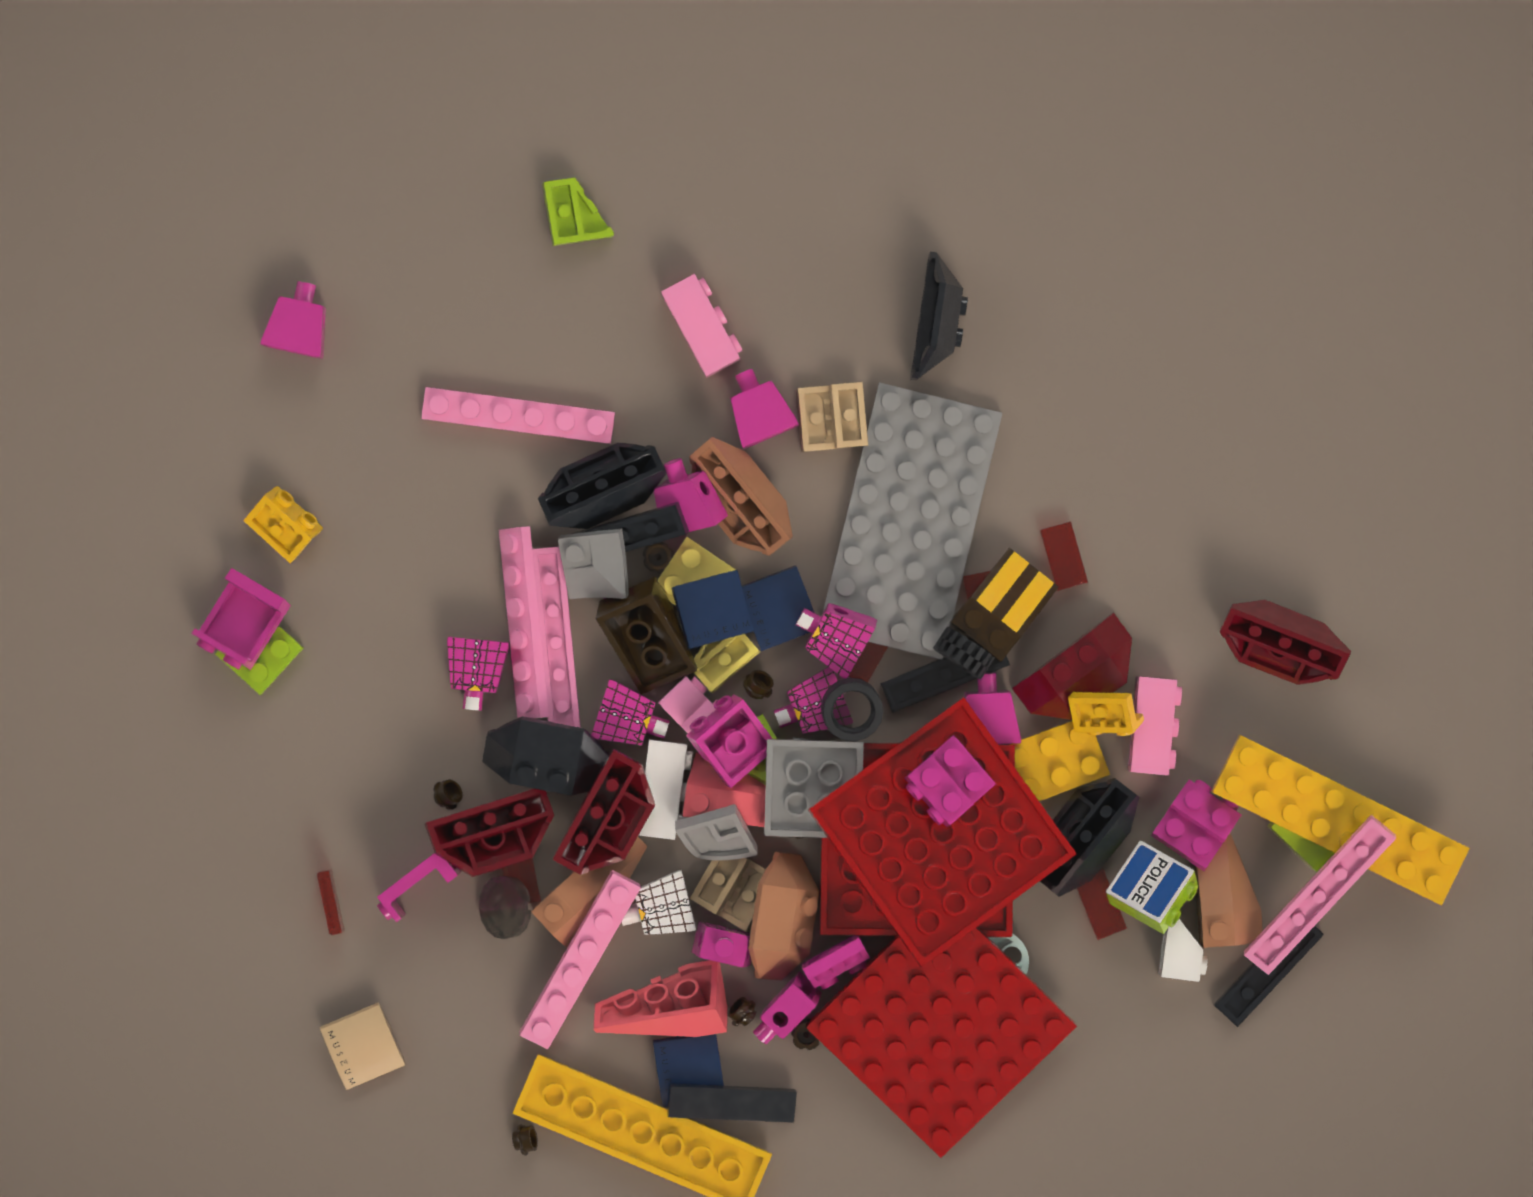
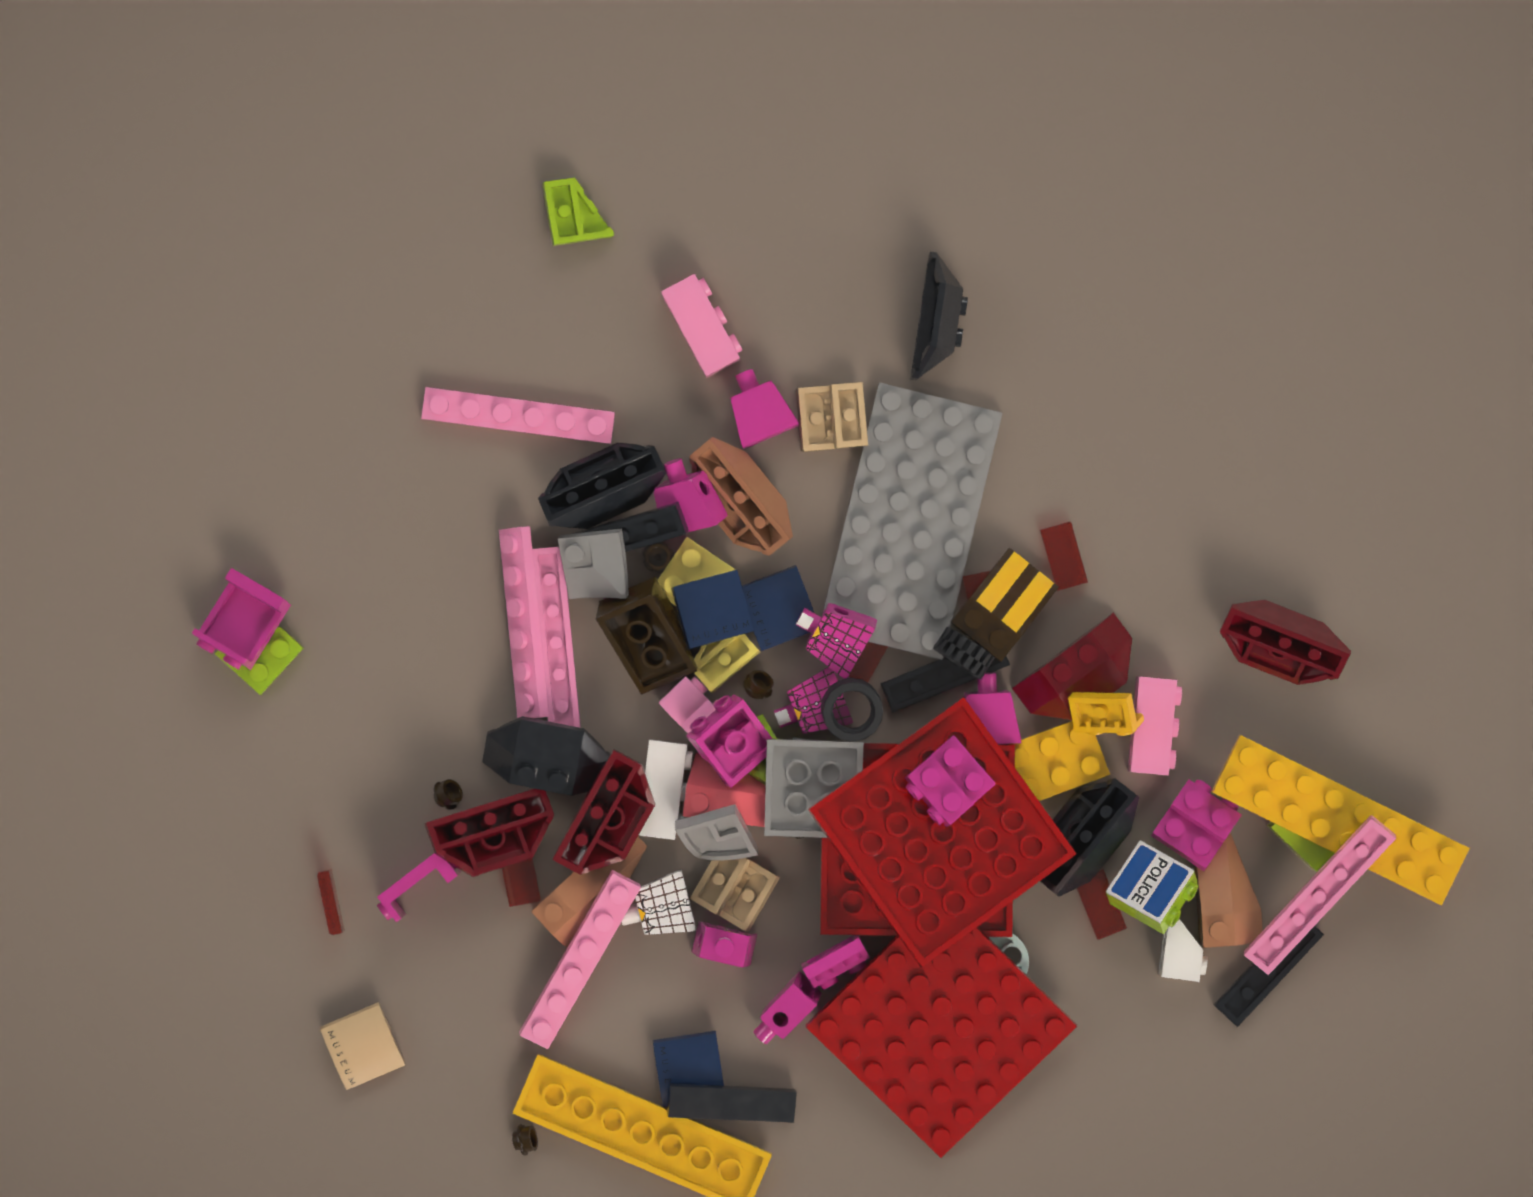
yellow bracket [243,486,323,563] -> none
dark pink torso [260,281,326,359] -> none
dark pink torso [447,637,510,711] -> none
clear smoke tile [479,875,531,939] -> none
dark pink torso [591,679,670,745] -> none
coral wedge [594,960,728,1037] -> none
dark brown plate [728,997,757,1026] -> none
nougat wedge [748,852,819,980] -> none
dark brown plate [791,1019,819,1050] -> none

